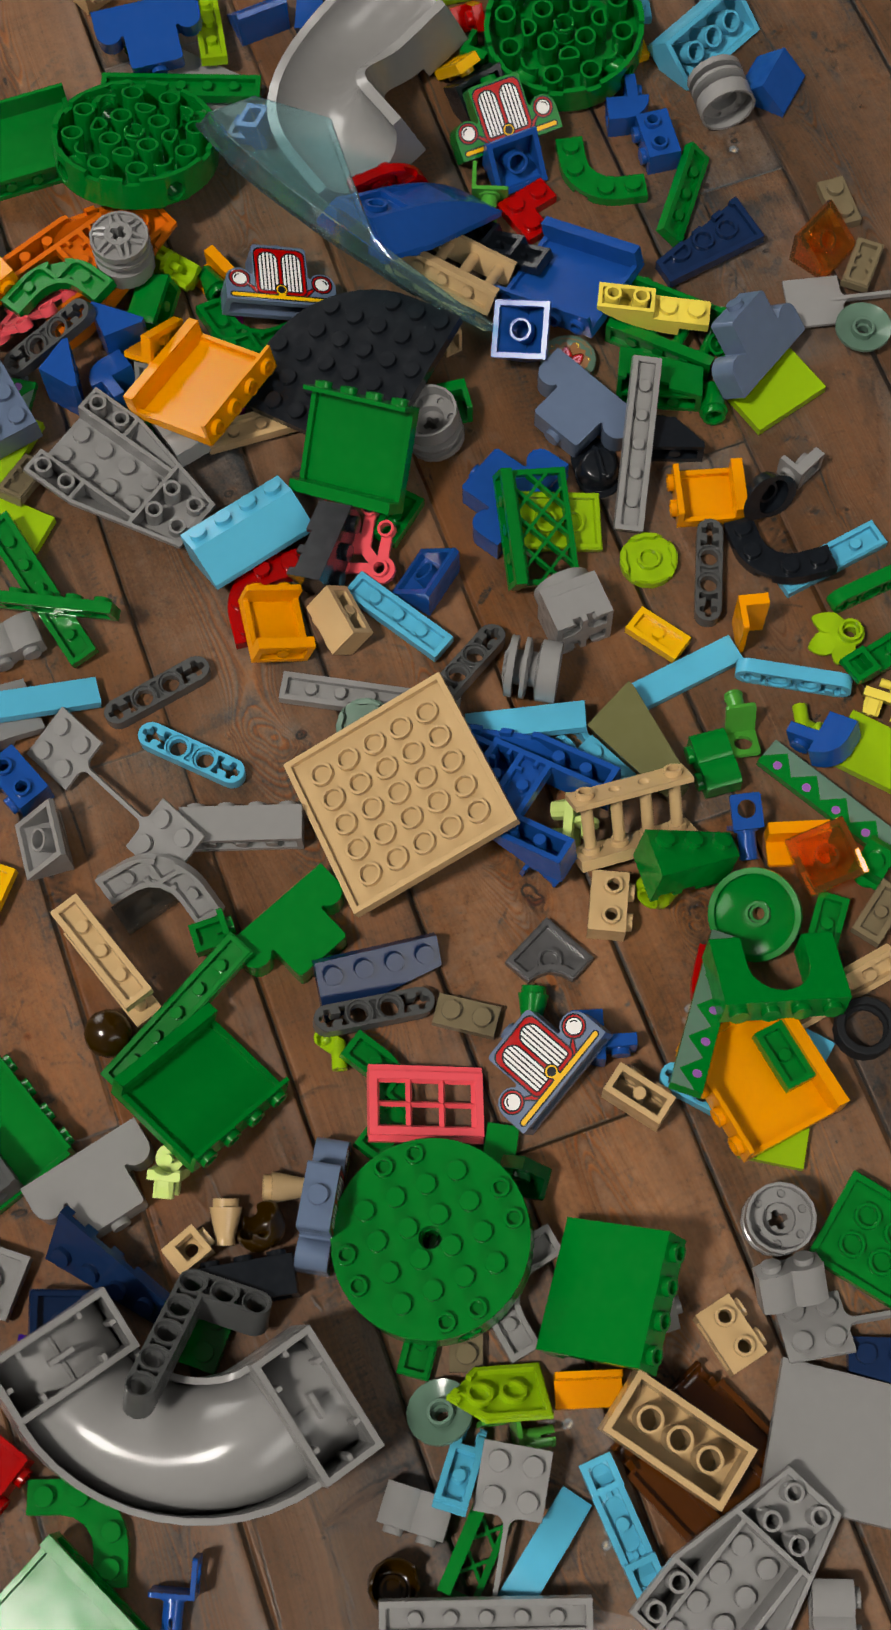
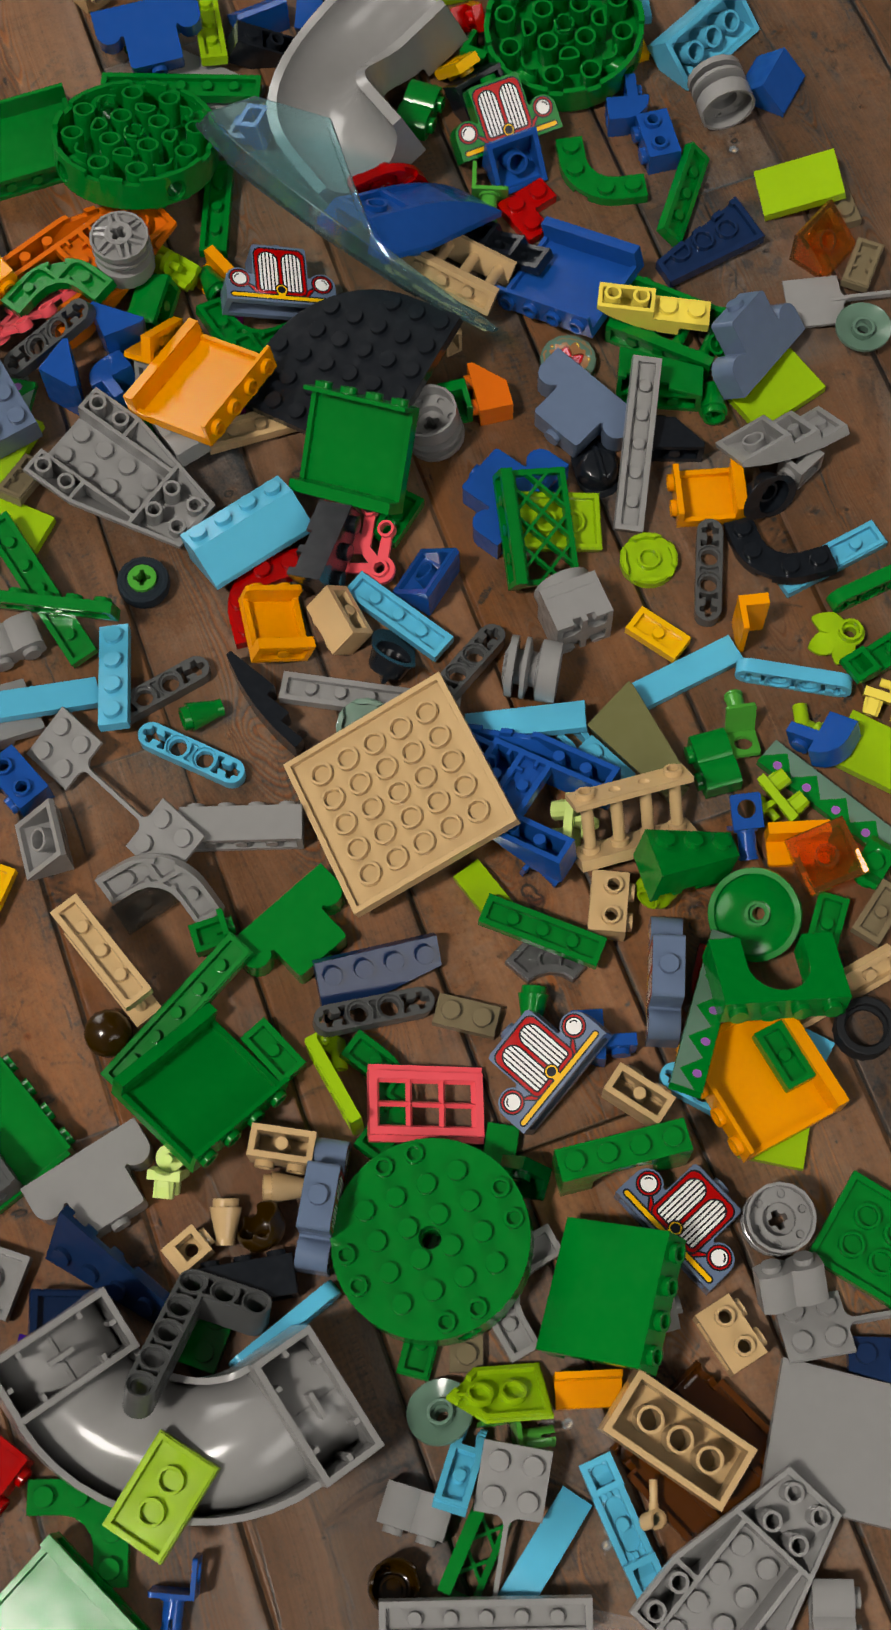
blue slope [491,299,552,363] -> none
none -> medium azure plate [98,623,131,732]
none -> lime tile [102,1429,221,1565]
none -> black wheel [117,557,171,609]
none -> green cone [178,699,225,731]
none -> green plate [199,161,235,258]
none -> black slope [226,20,294,69]
none -> black slope [226,651,306,757]
none -> medium azure beam [228,1280,342,1367]
none -> green plate [240,1017,307,1082]
none -> tan brick [246,1122,319,1175]
none -> lime tile [304,1033,365,1136]
none -> black piece [369,629,416,684]
none -> green brick [397,79,446,141]
none -> lime tile [453,859,513,914]
none -> orange slope [463,362,513,426]
none -> green plate [478,893,607,970]
none -> green arch [552,1117,693,1197]
none -> brick [614,1164,741,1295]
none -> tan hand [639,1479,667,1531]
none -> sand blue brick [645,916,686,1048]
none -> light grey slope [715,406,850,468]
none -> lime tile [753,148,846,221]
none -> lime hips [757,768,810,822]

